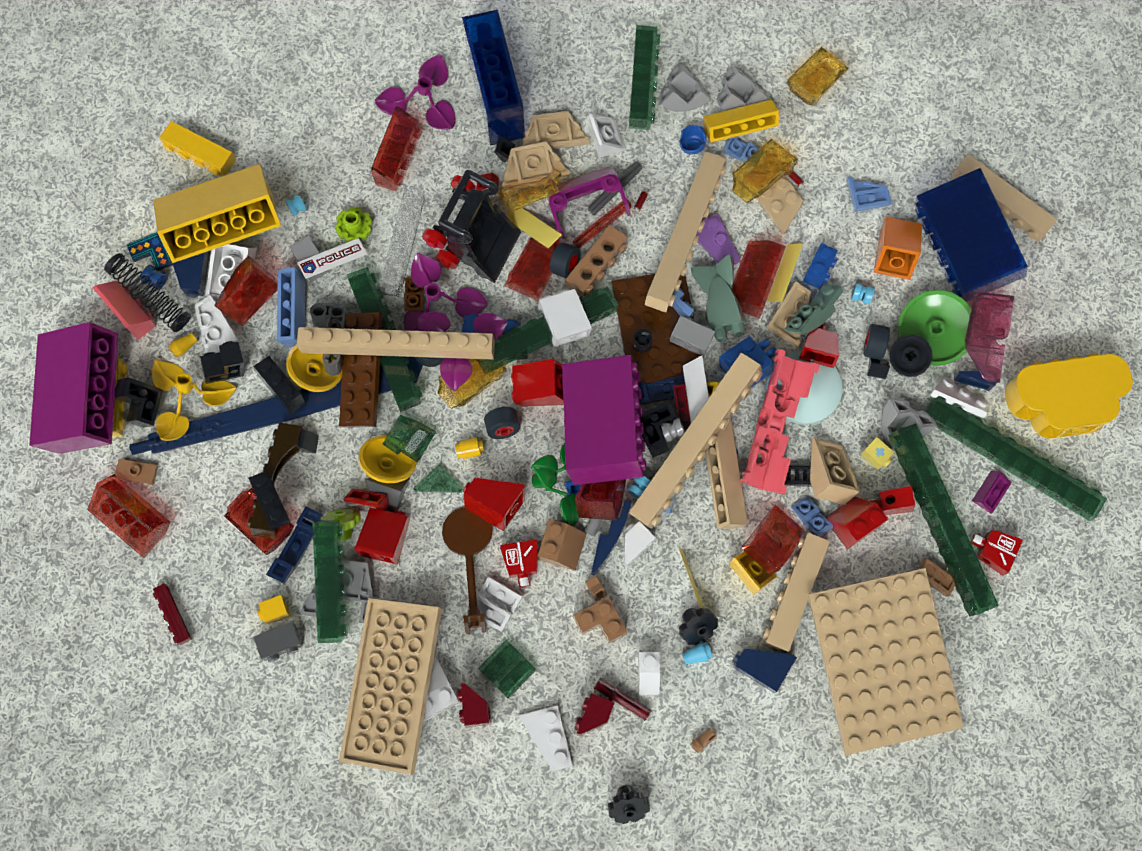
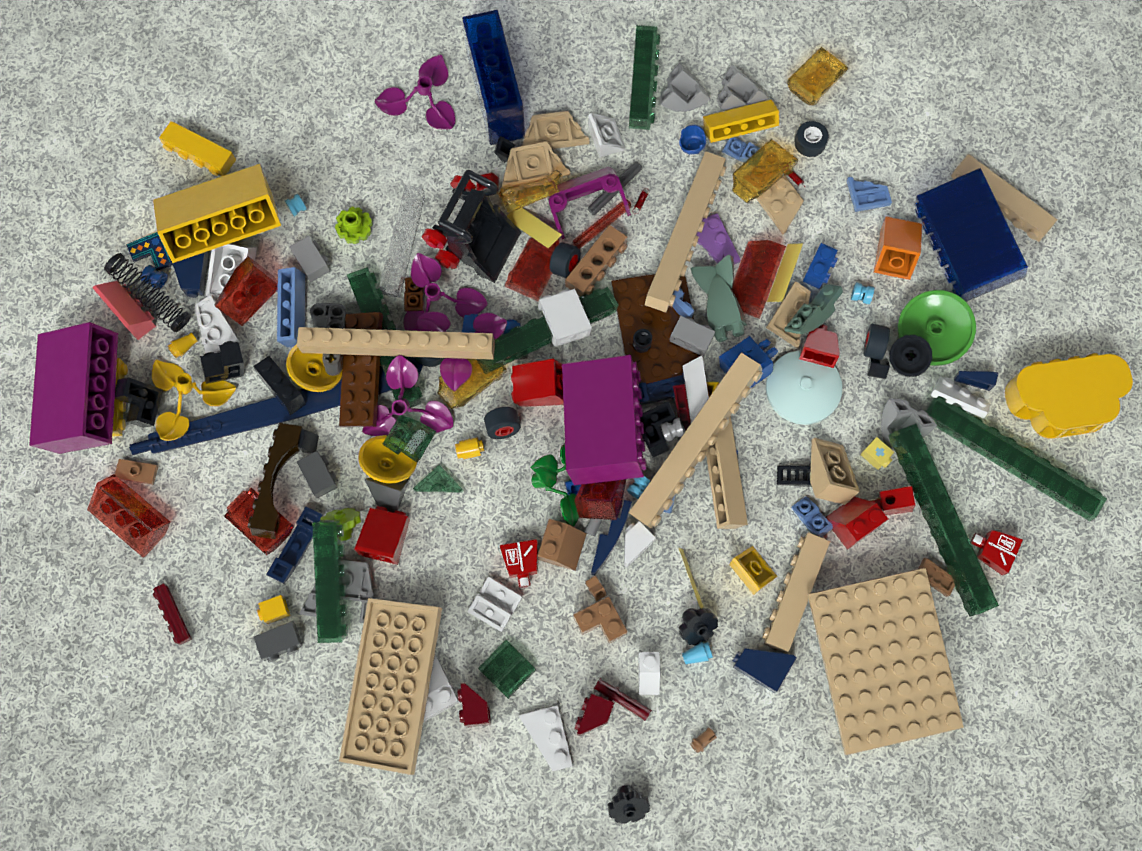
black plate [248,470,290,531] -> none
white sticker [297,238,367,279] -> none
red slope [343,488,389,508] -> none
clear red slope [371,106,422,191] -> none
reddish brown piece [442,507,493,634] -> none
red slope [463,478,525,532] -> none
coral piece [740,349,820,495] -> none
clear red slope [741,504,804,574] -> none
clear pink windscreen [964,292,1015,383] -> none
magenta slope [972,471,1011,514] -> none
none -> dark grey brick [297,451,338,499]
none -> magenta plant [362,355,453,436]
none -> black wheel [794,121,829,157]

